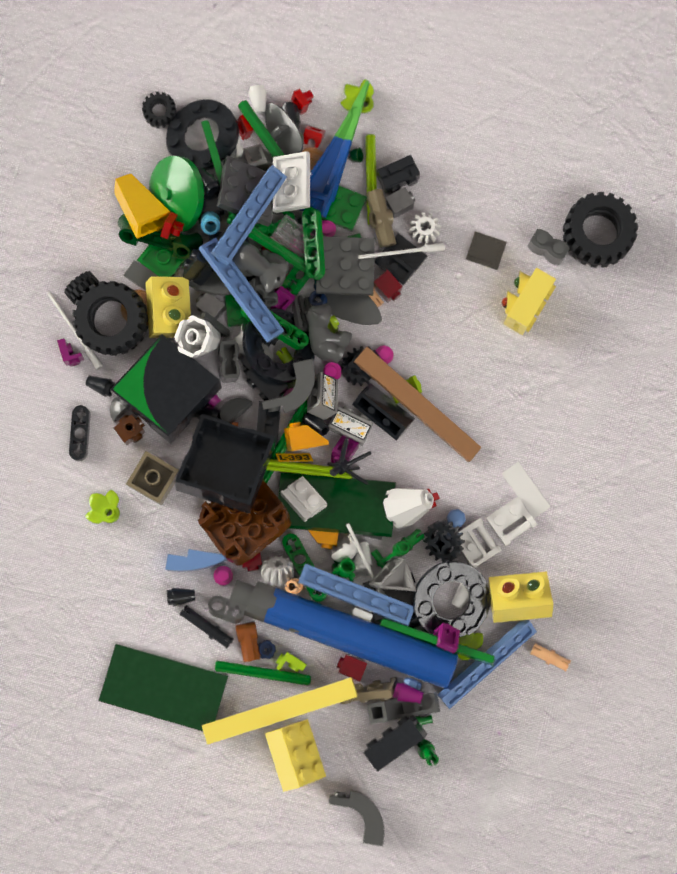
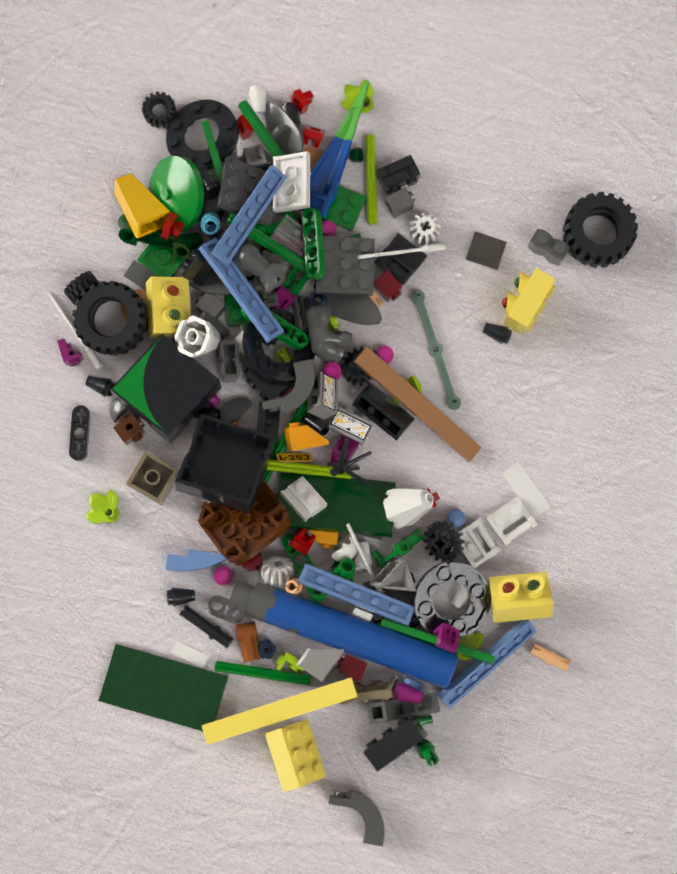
dark tan piece [366,189,396,248] -> none
none -> white sticker [170,640,209,669]
none -> red tile [289,527,316,555]
none -> light grey slope [297,648,345,682]
none -> sand green piece [411,290,461,410]
none -> black cone [483,323,512,344]

